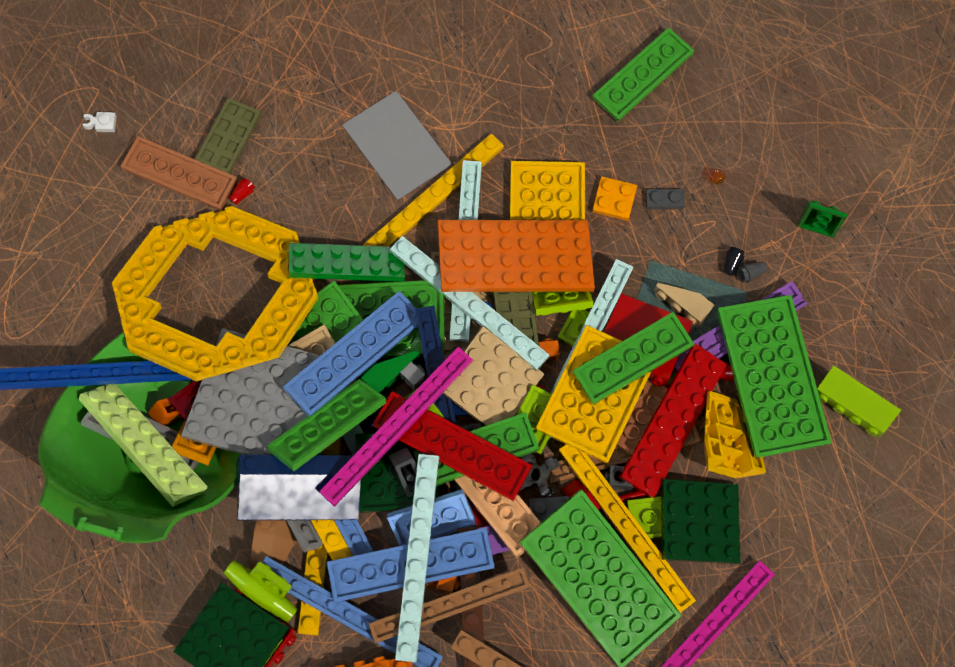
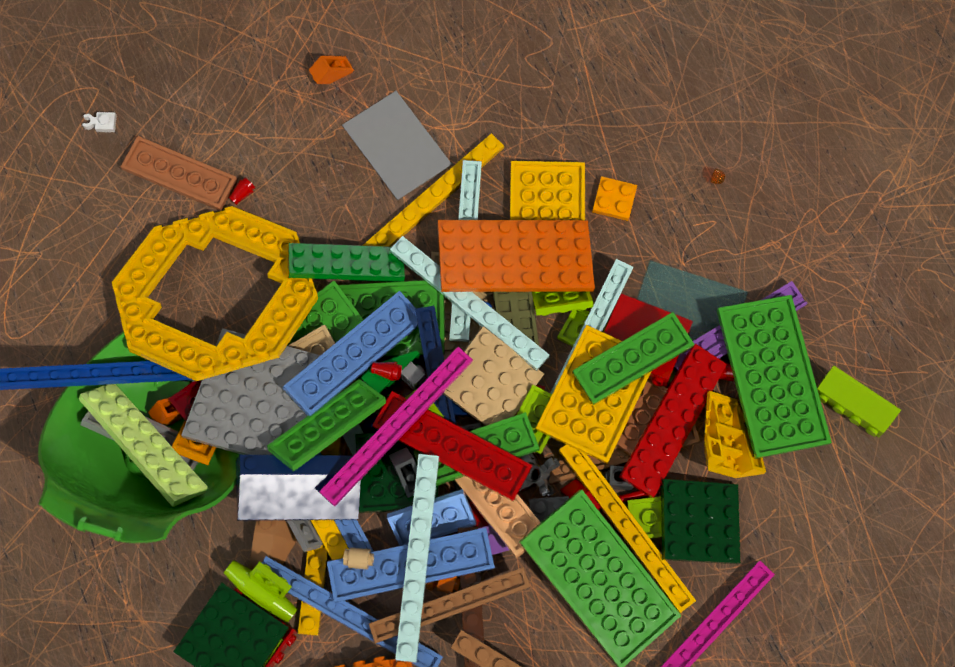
olive plate [195,98,262,174] -> none
orange plate [539,339,560,362] -> none
bright green plate [592,27,695,122] -> none
dark grey plate [646,189,685,209] -> none
tan slope [654,283,715,327] -> none
black cone [723,247,745,276] -> none
dark grey cone [737,262,767,283] -> none
green slope [798,200,848,238] -> none
none -> orange slope [309,56,354,84]
none -> tan brick [343,547,374,570]
none -> red cone [371,362,402,381]

